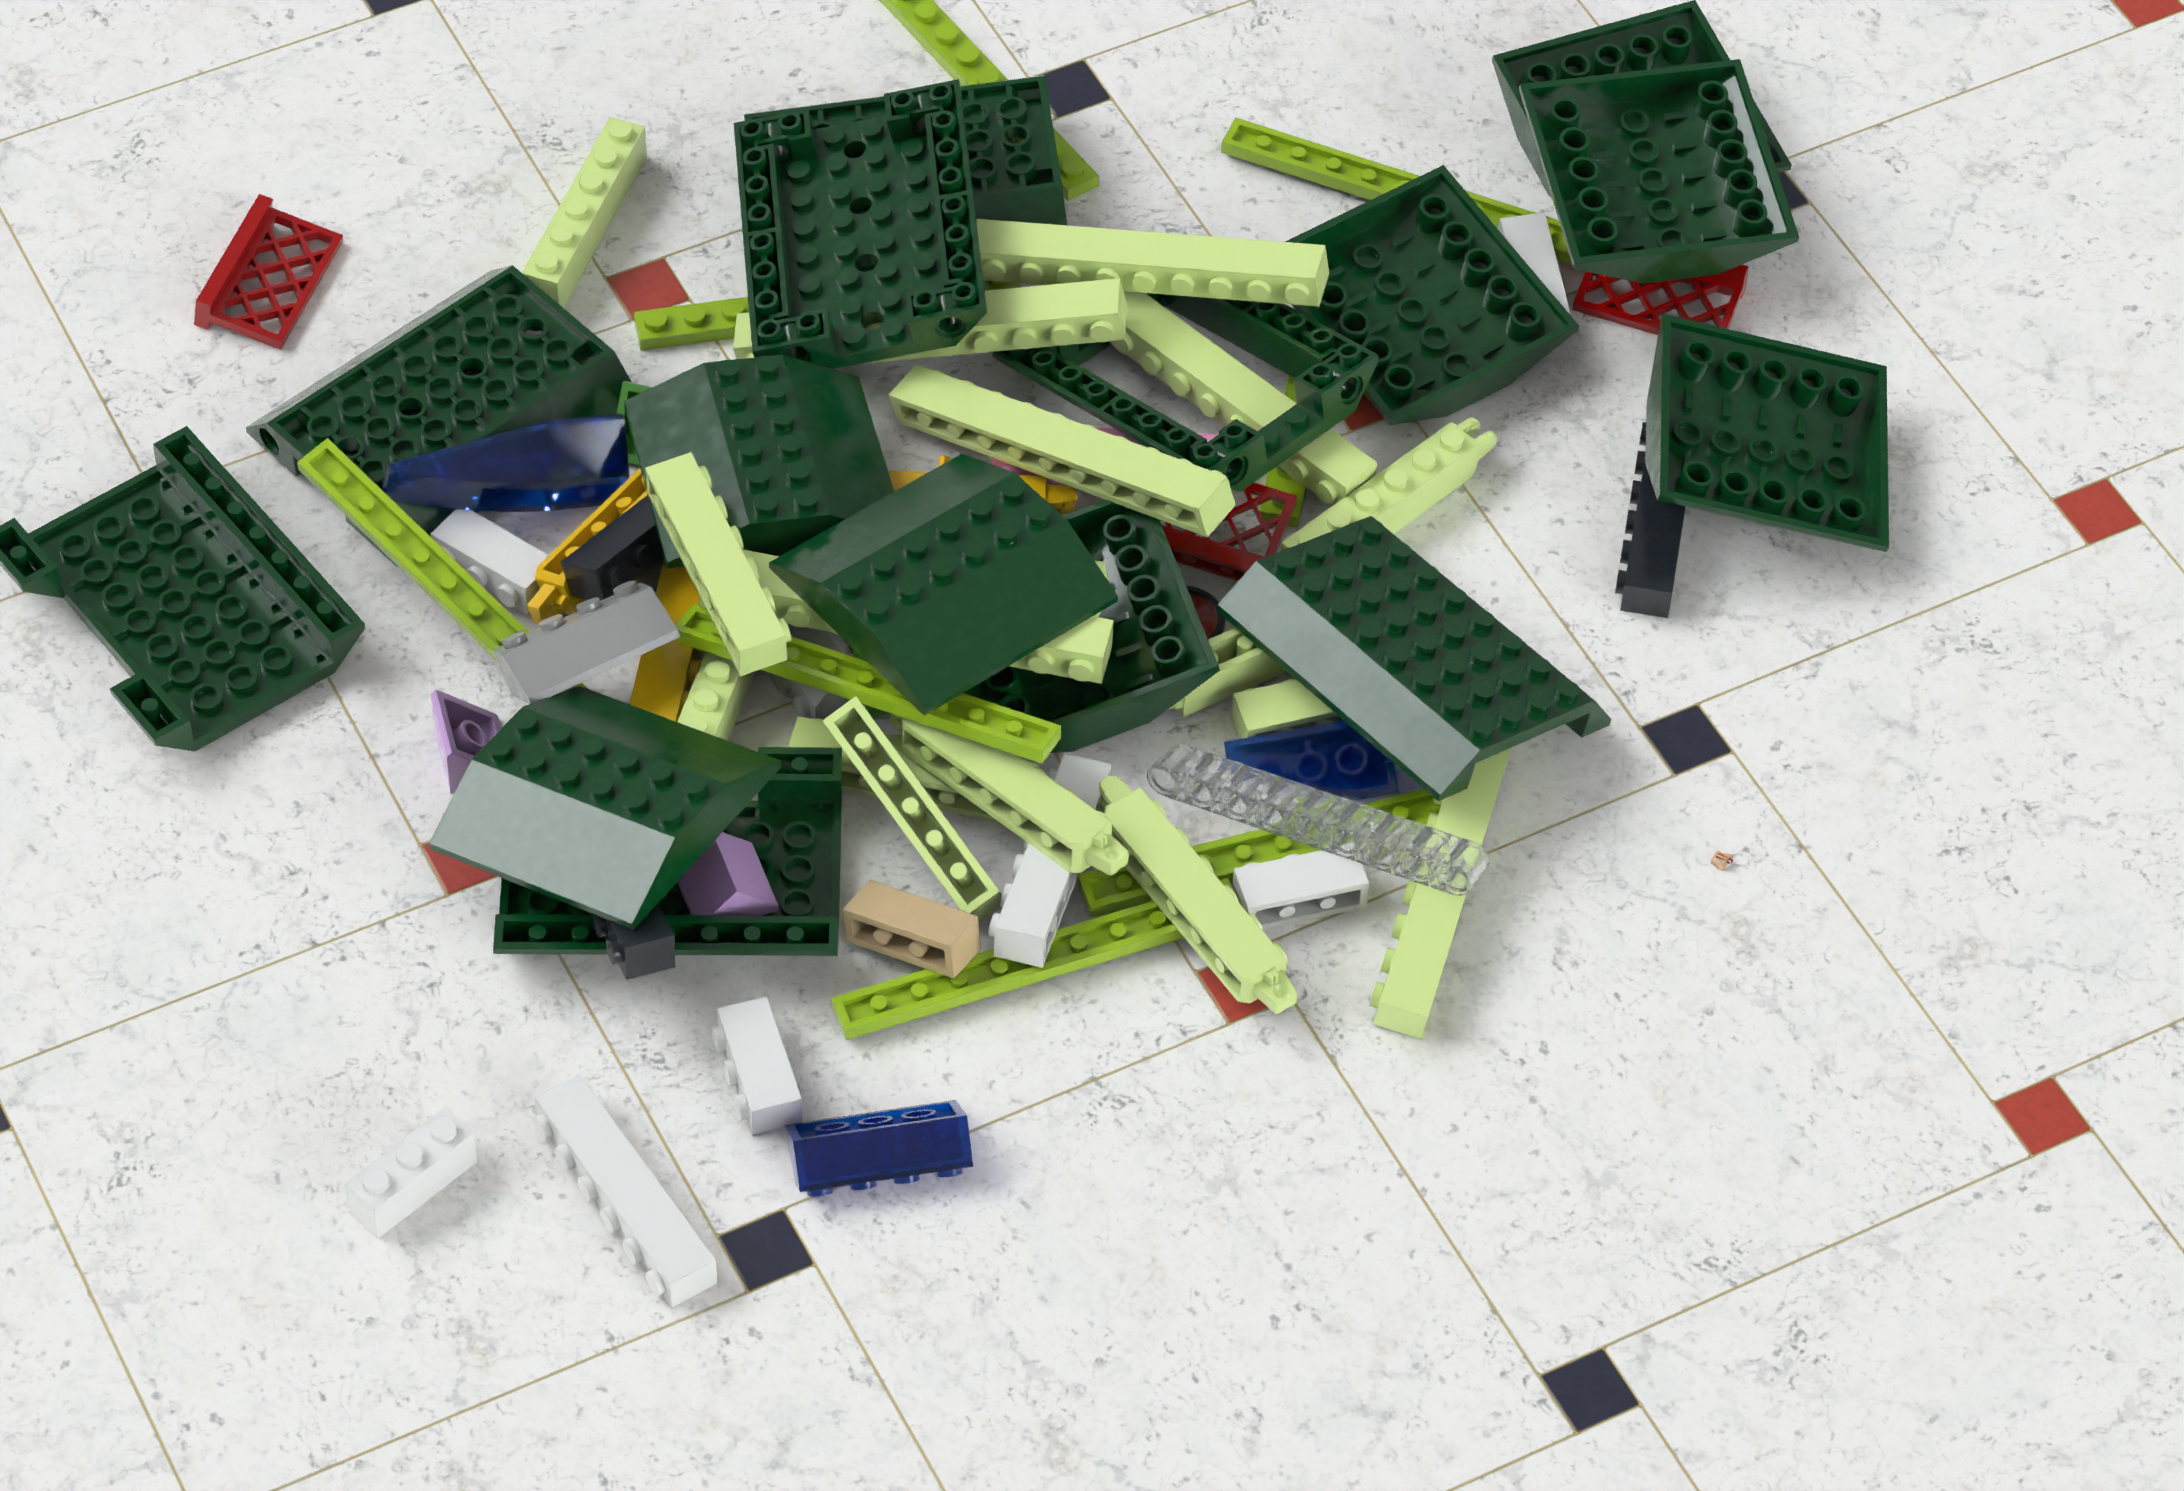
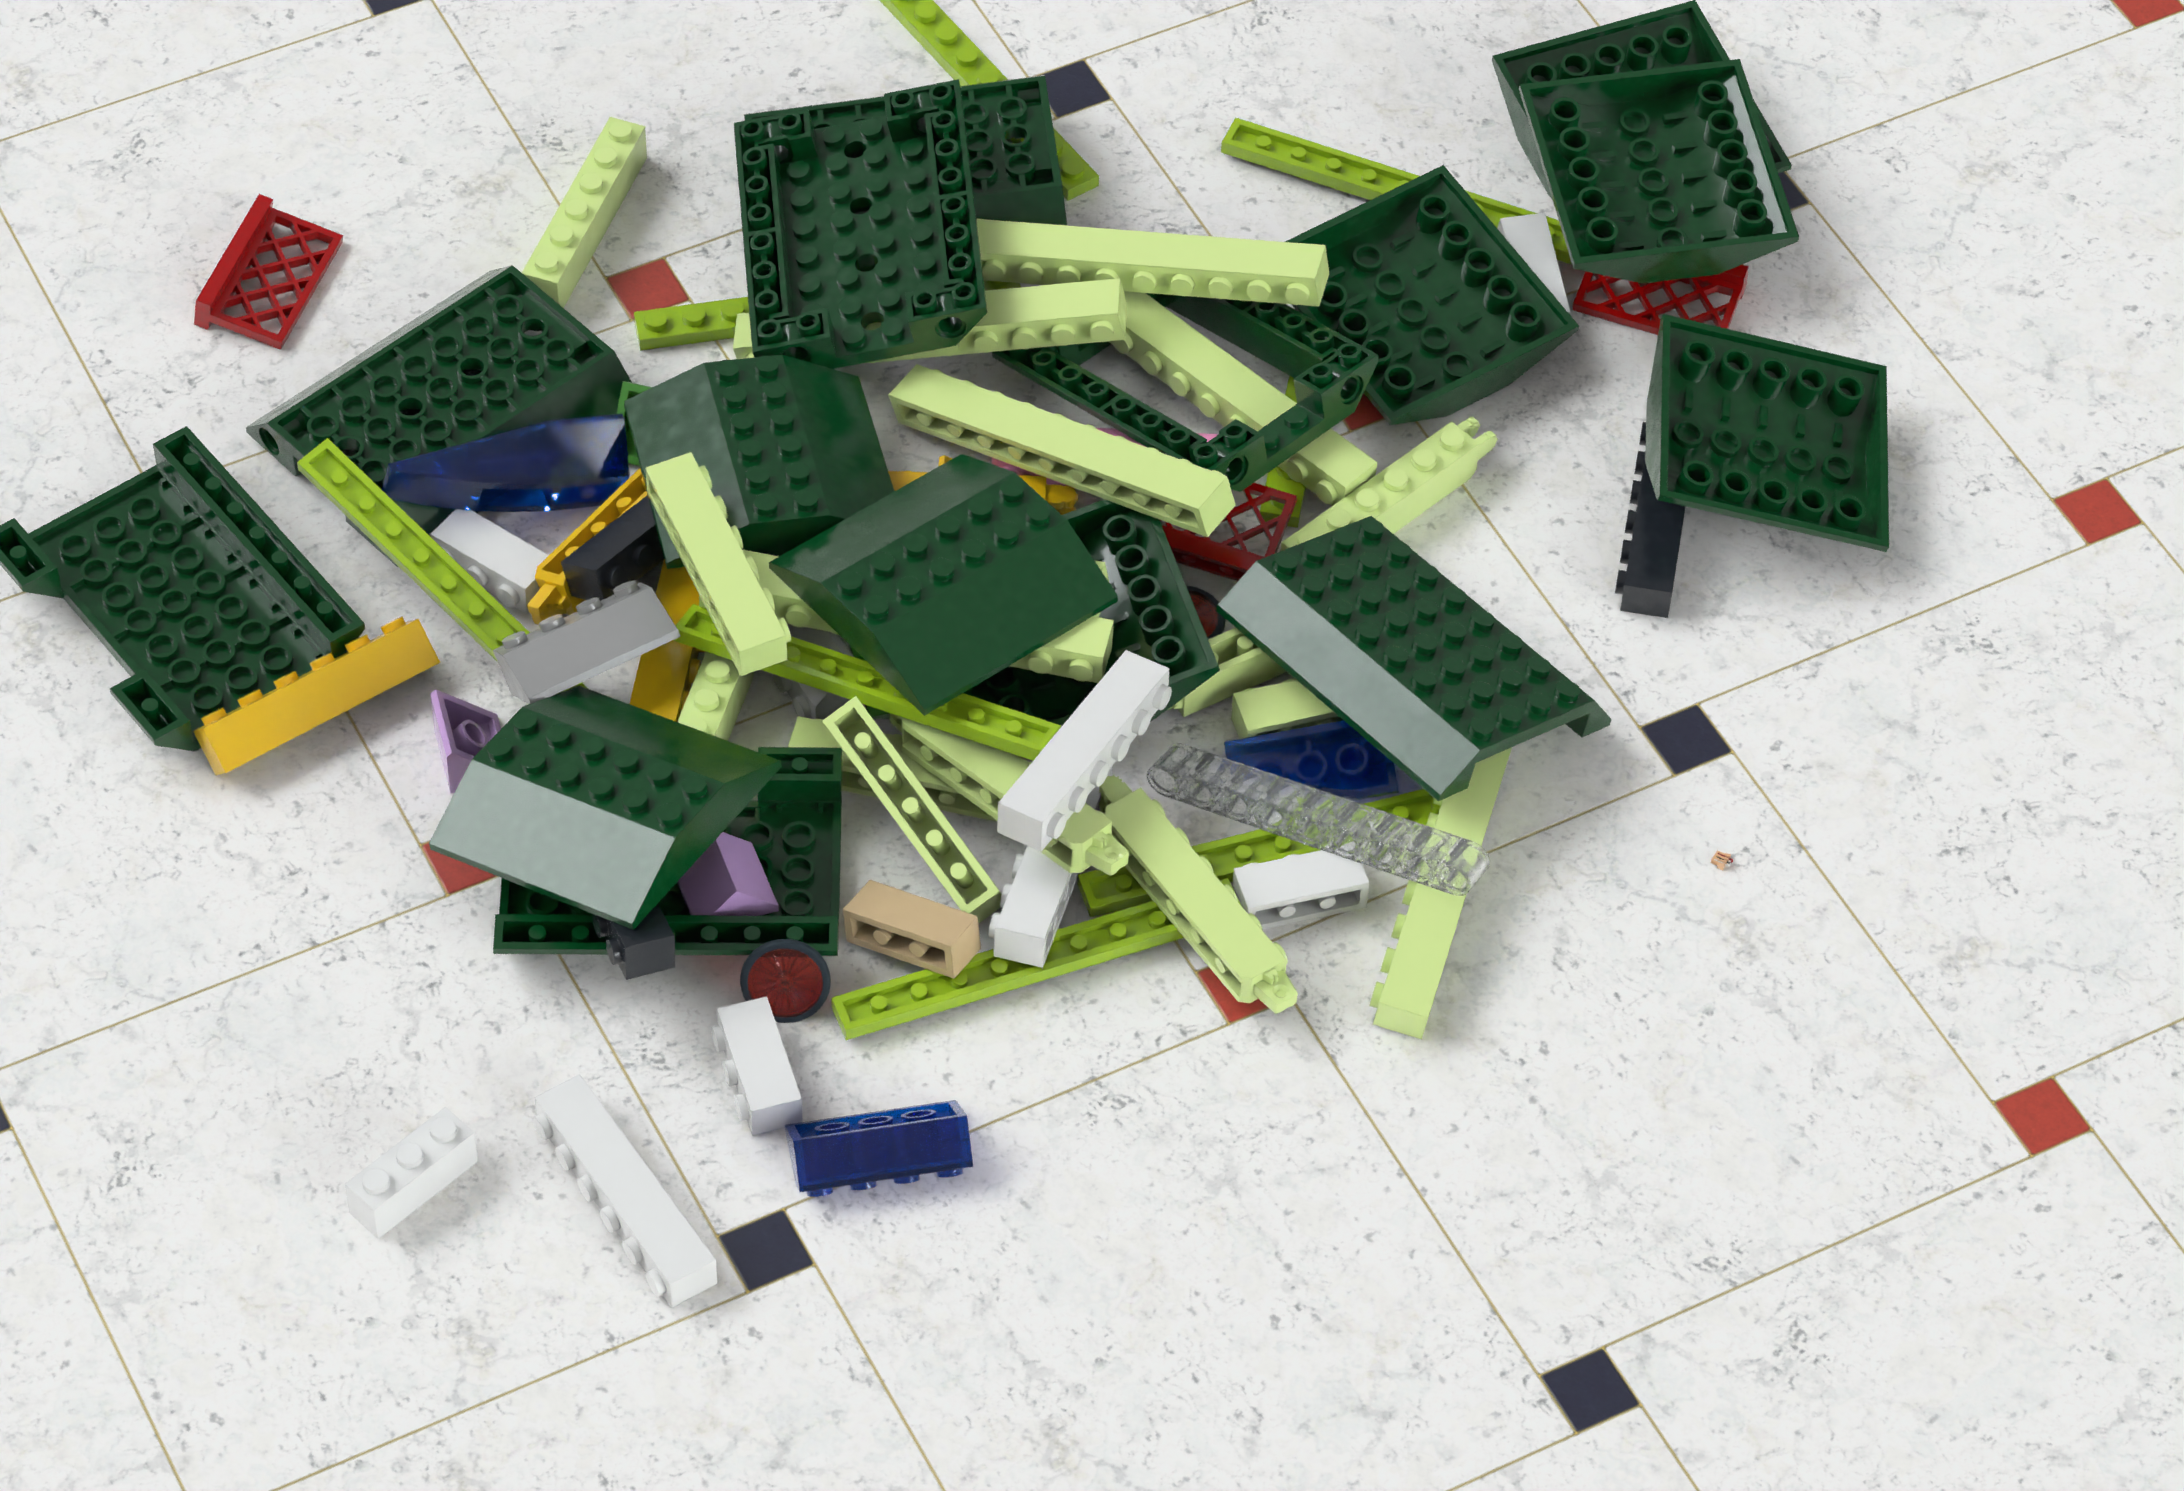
none -> yellow brick [193,616,440,775]
none -> clear red wheel [740,939,831,1023]
none -> white brick [997,650,1172,852]

